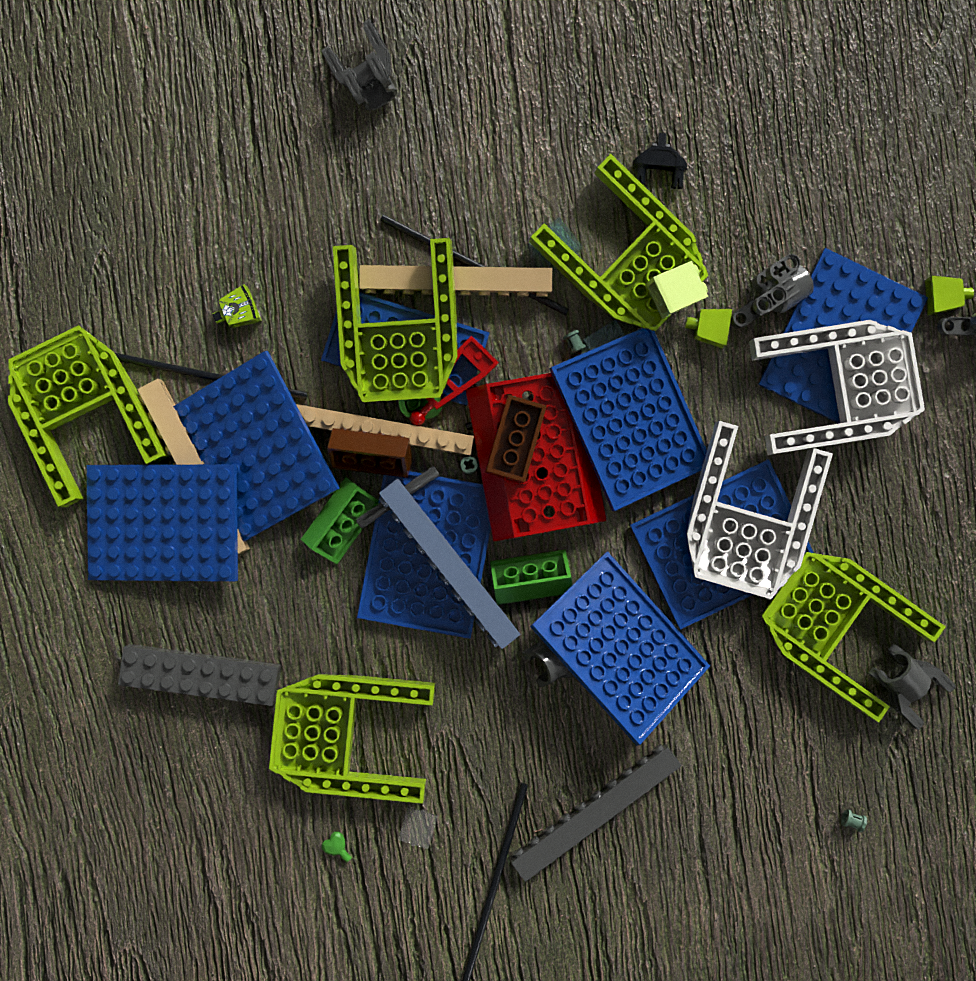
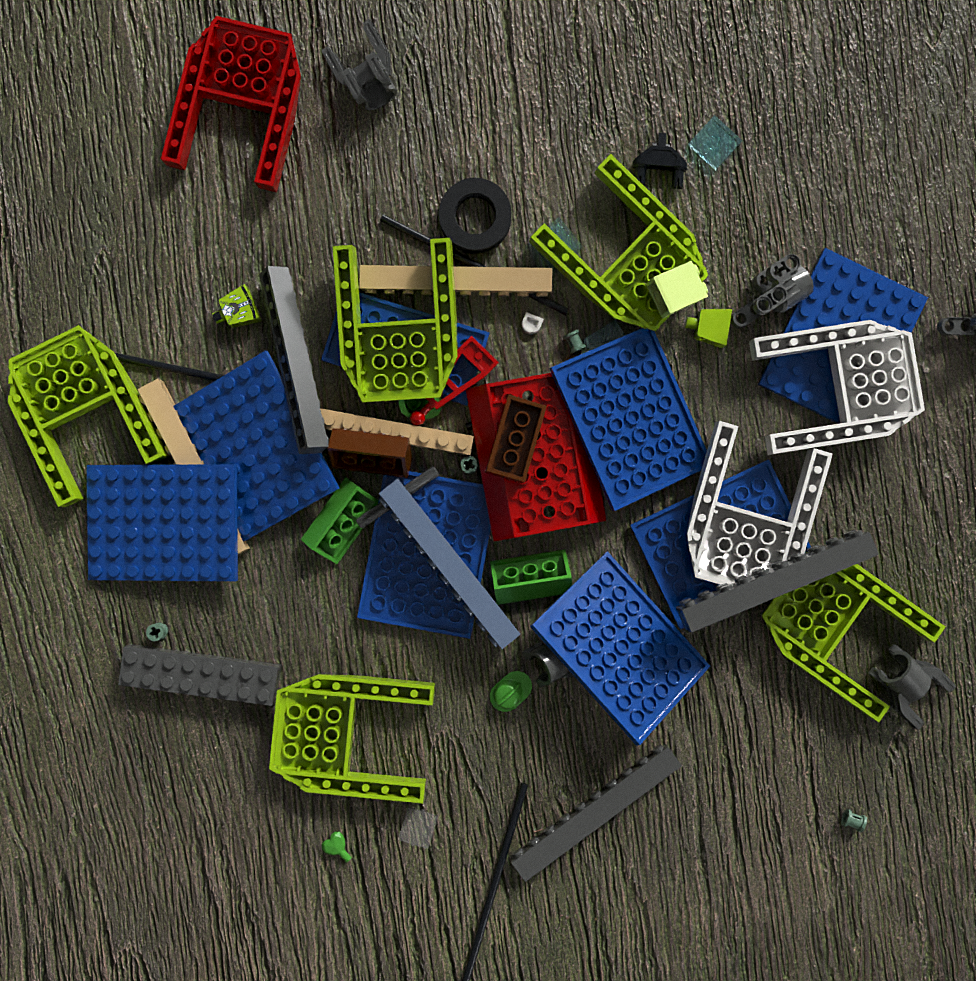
lime torso [925,276,974,316] -> none
none -> sand green bush [146,622,169,641]
none -> red wedge [161,16,301,193]
none -> brick [259,266,329,454]
none -> black tyre [439,178,512,254]
none -> bright green piece [490,671,532,712]
none -> white tile [522,312,544,335]
none -> dark grey brick [676,529,879,633]
none -> clear light blue tile [688,115,743,170]

